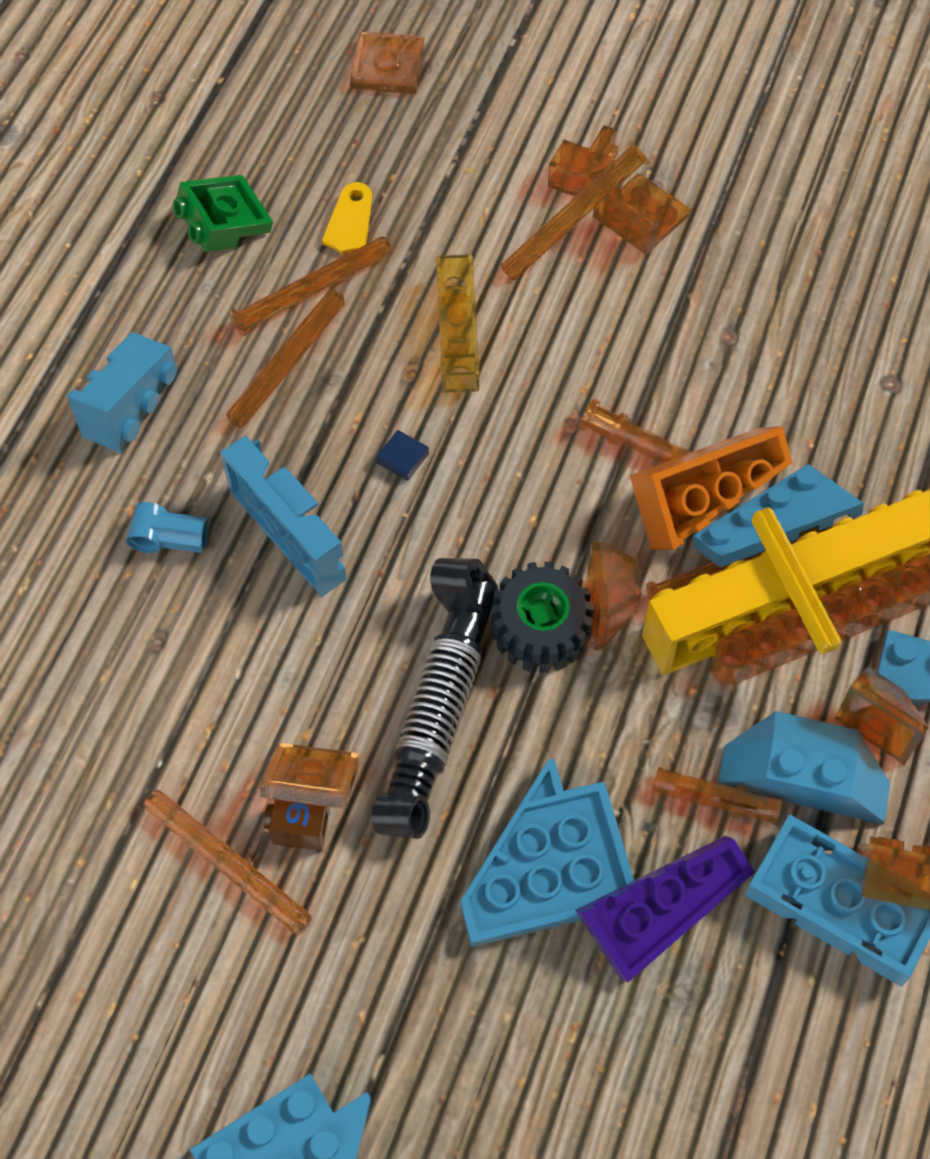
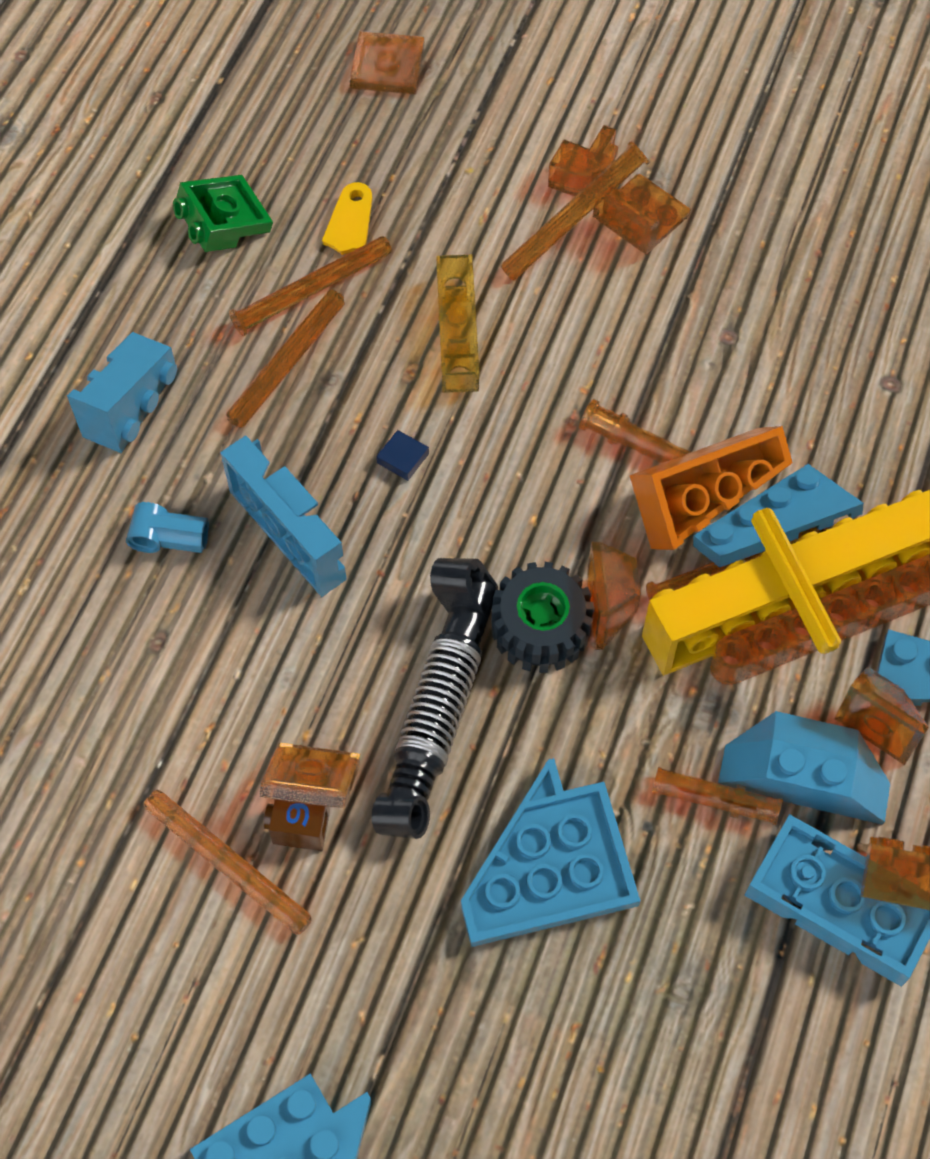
dark purple wing [575,836,755,982] -> none

